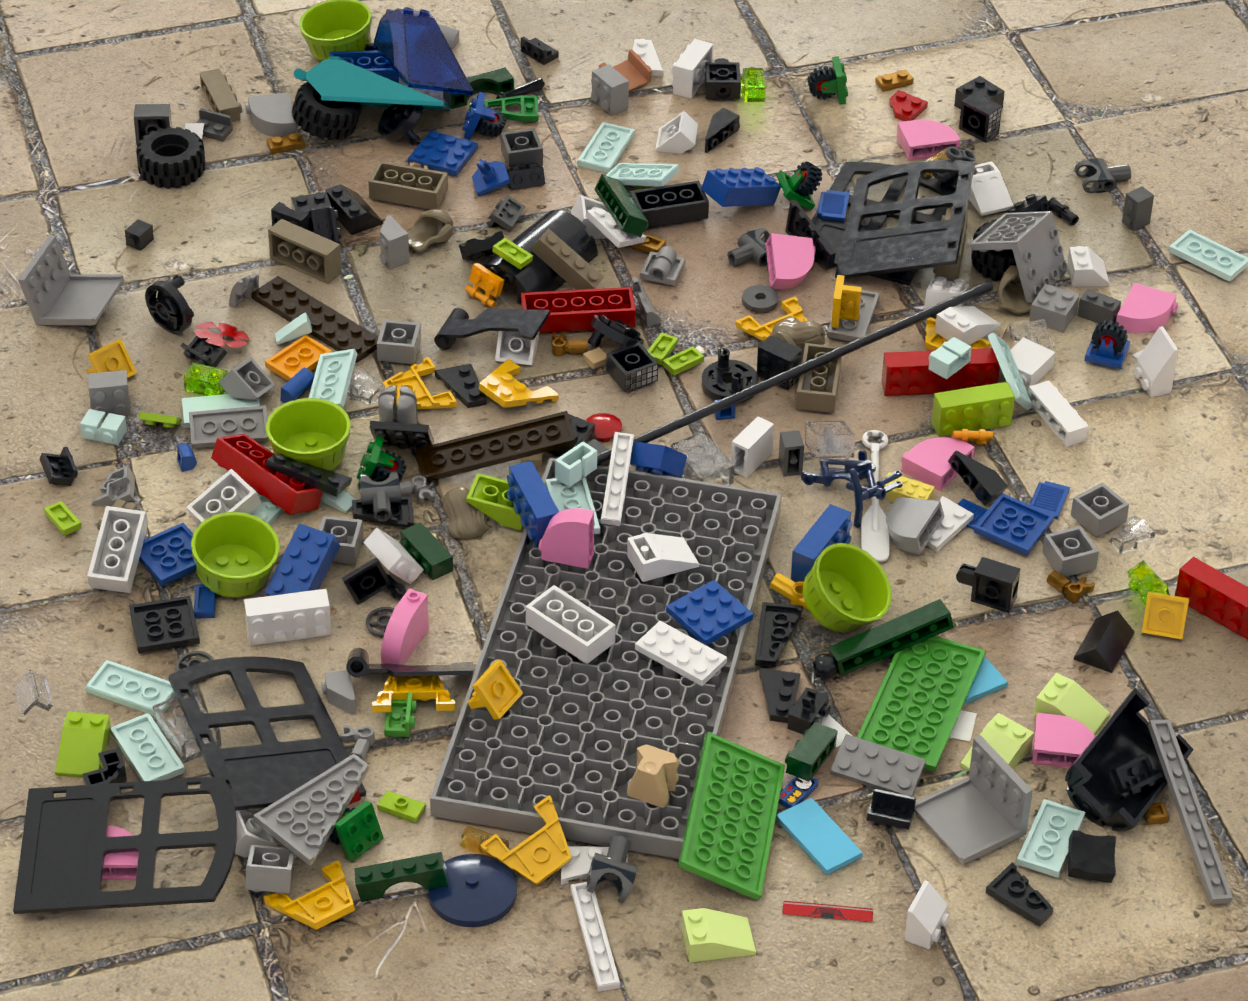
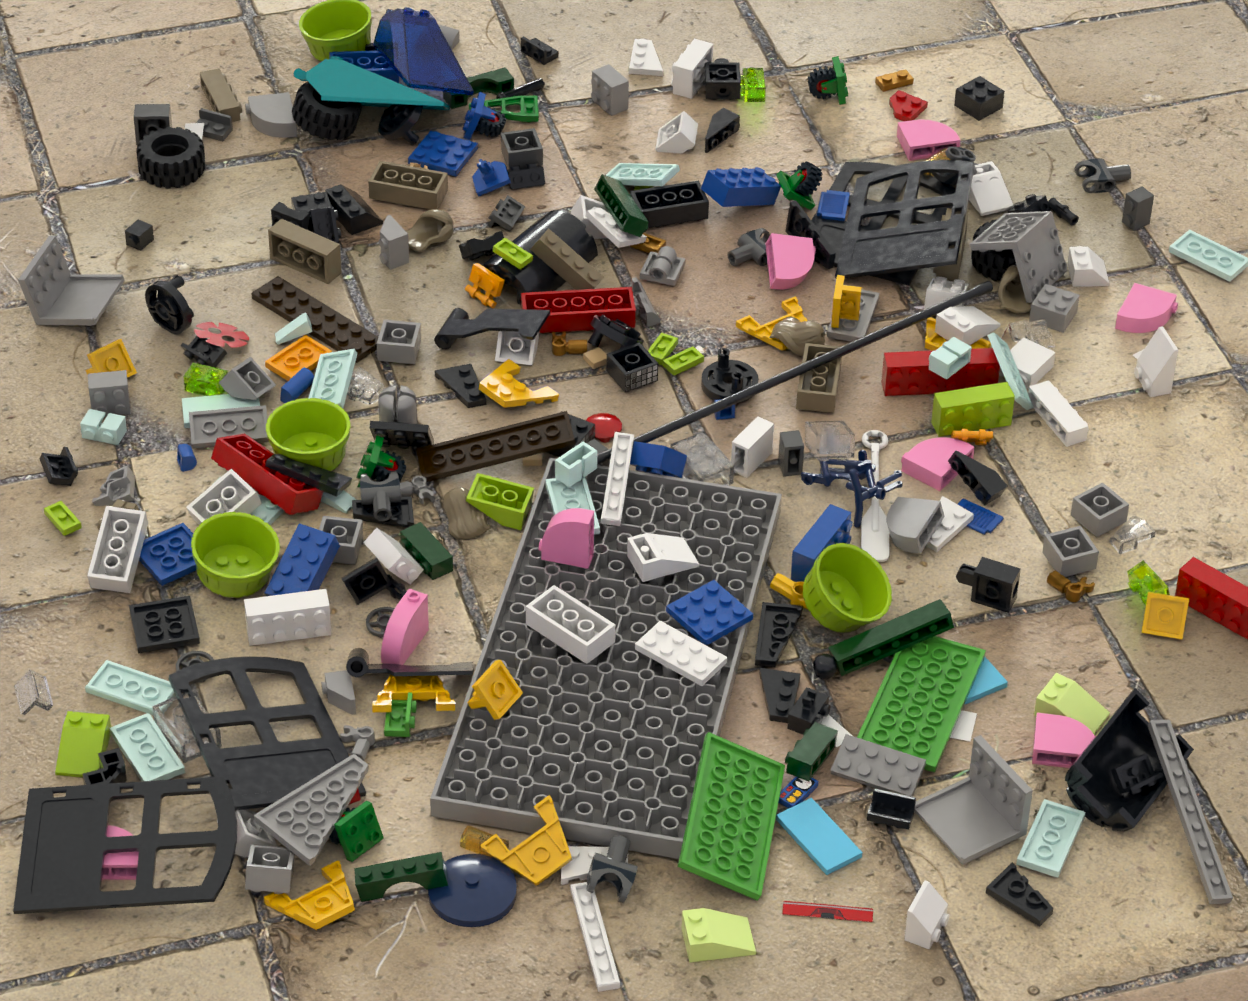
lime plate [139,412,182,428] -> none
blue tile [194,585,216,618] -> none
light grey slope [229,273,259,308] -> none
pearl gold plate [267,132,305,154] -> none
lime plate [377,790,426,823] -> none
yellow wing [382,357,457,410] -> none
blue brick [507,461,559,548] -> none
light aqua tile [577,122,635,173] -> none
nougat panel [599,49,652,92] -> none
tan piece [627,744,680,808] -> none
dark grey tile [742,285,779,313] -> none
black brick [757,335,802,390] -> none
light yellow piece [884,472,935,501] -> none
black brick [959,92,1002,143] -> none
yellowish green slope [960,713,1034,771] -> none
blue plate [974,493,1054,556] -> none
blue window [1030,481,1070,520] -> none
black brick [1068,830,1116,883] -> none
black slope [1074,610,1135,673] -> none
dark grey brick [1077,289,1121,324] -> none
plate [1085,320,1131,369] -> none
pearl gold tile [1144,802,1169,825] -> none

